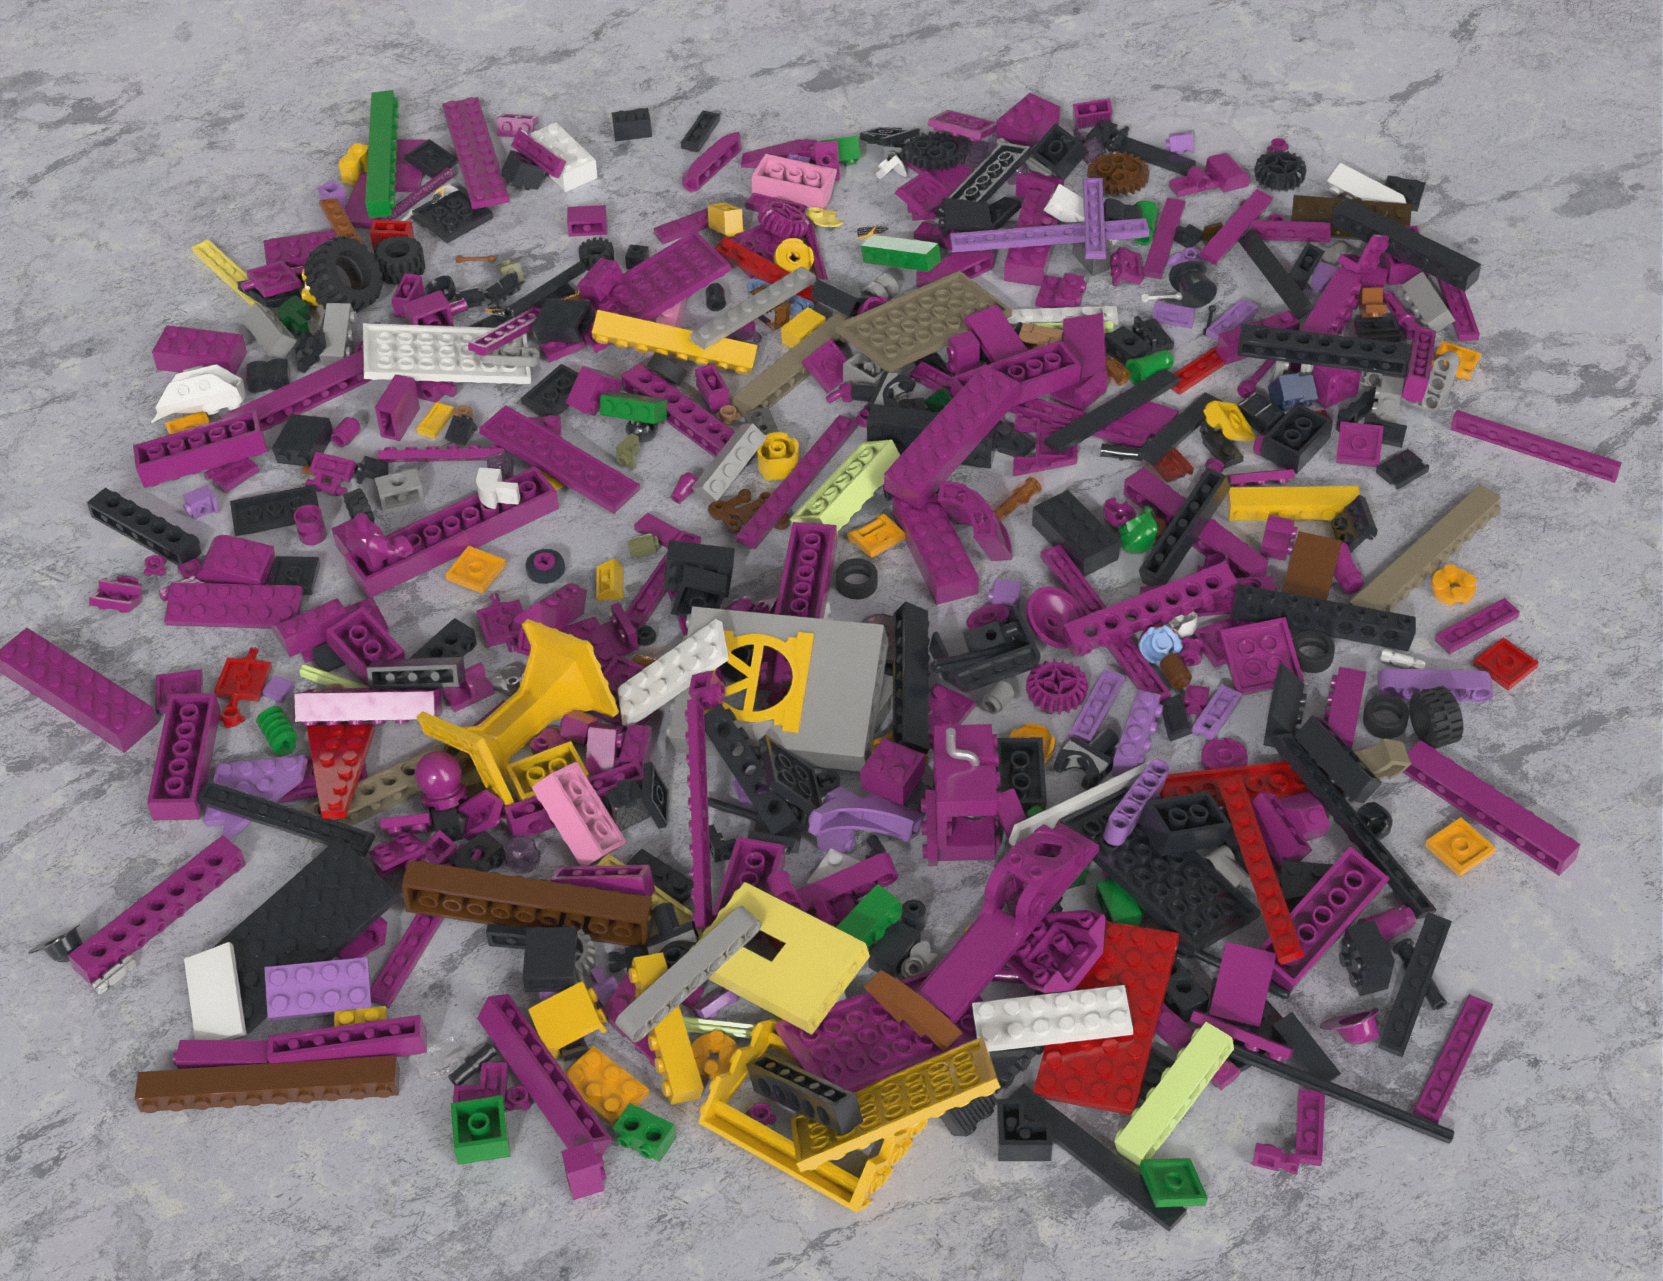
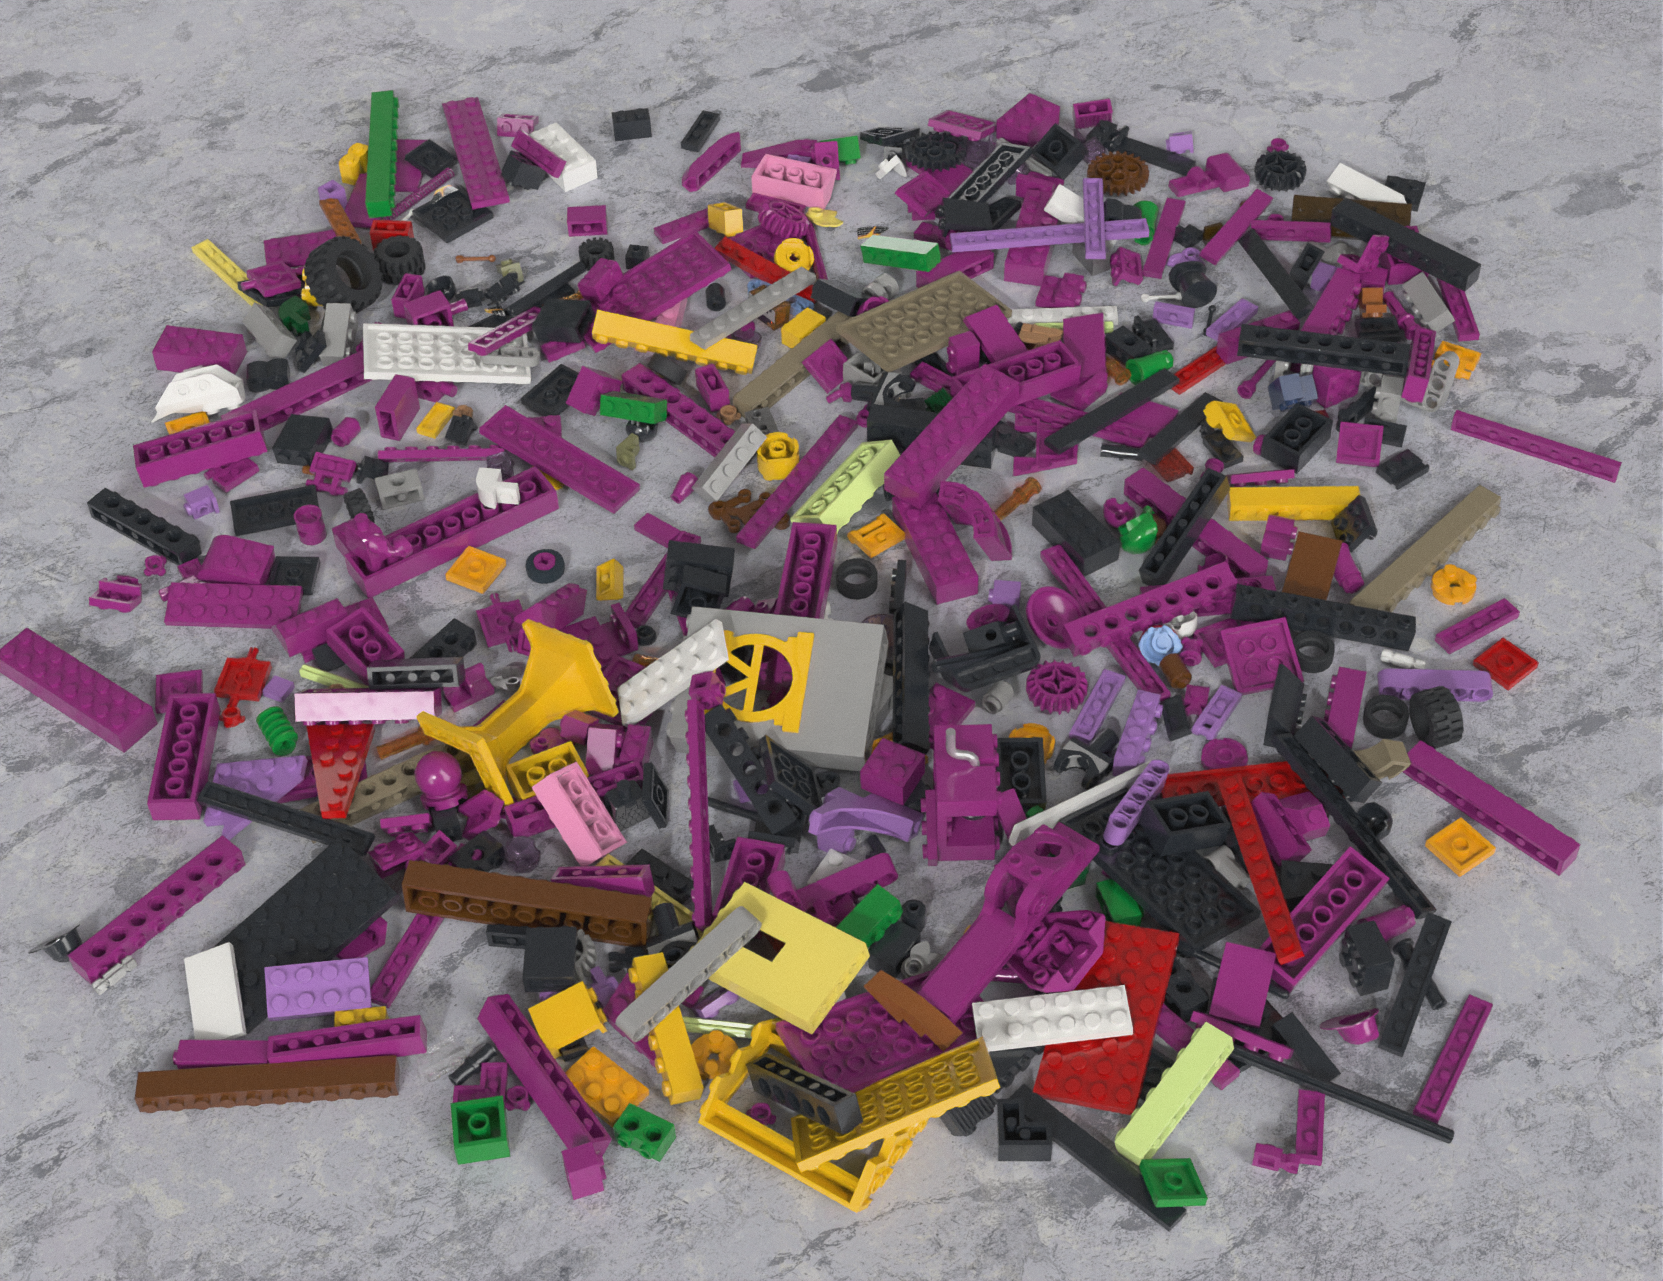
olive brick [627,533,660,558] -> none
black brick [1237,393,1285,435] -> none
none -> clear orange pin [376,726,436,760]
none -> black plate [889,560,907,614]

